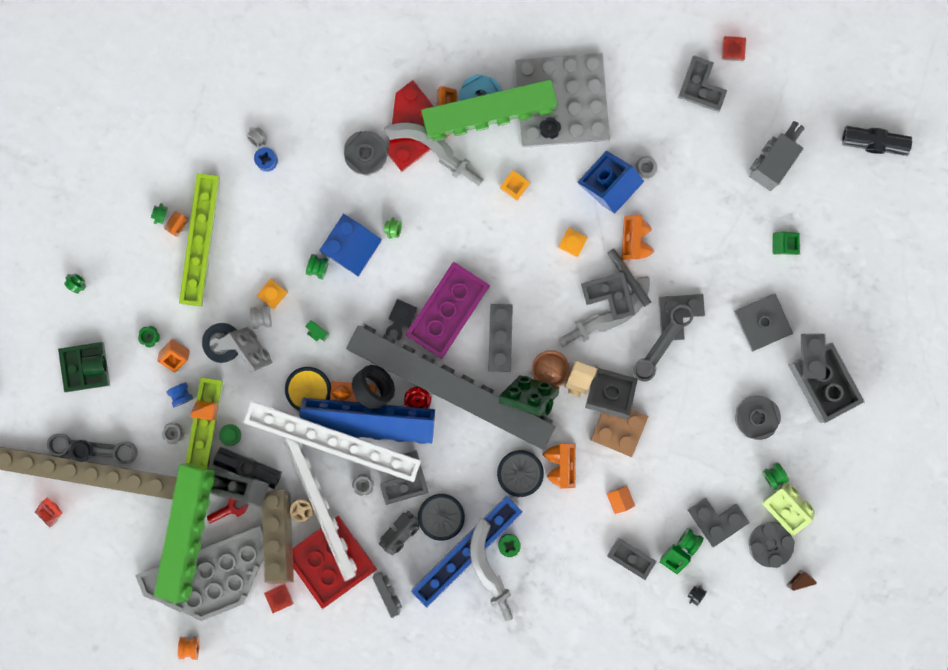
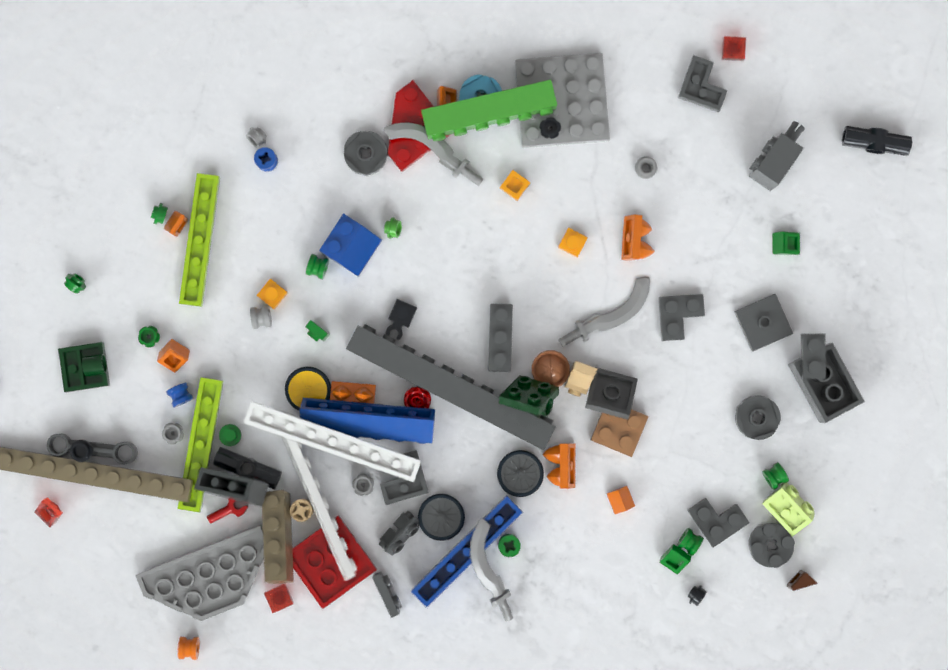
bright green brick [154,463,215,604] -> none
orange slope [190,401,219,420] -> none
light grey plate [202,323,273,372] -> none
black tyre [351,365,395,410] -> none
magenta plate [405,261,490,359] -> none
blue slope [577,150,644,214] -> none
dark grey plate [581,272,636,321] -> none
dark grey bar [607,248,651,307] -> none
dark grey plate [607,537,657,580] -> none
dark grey piece [633,304,694,382] -> none

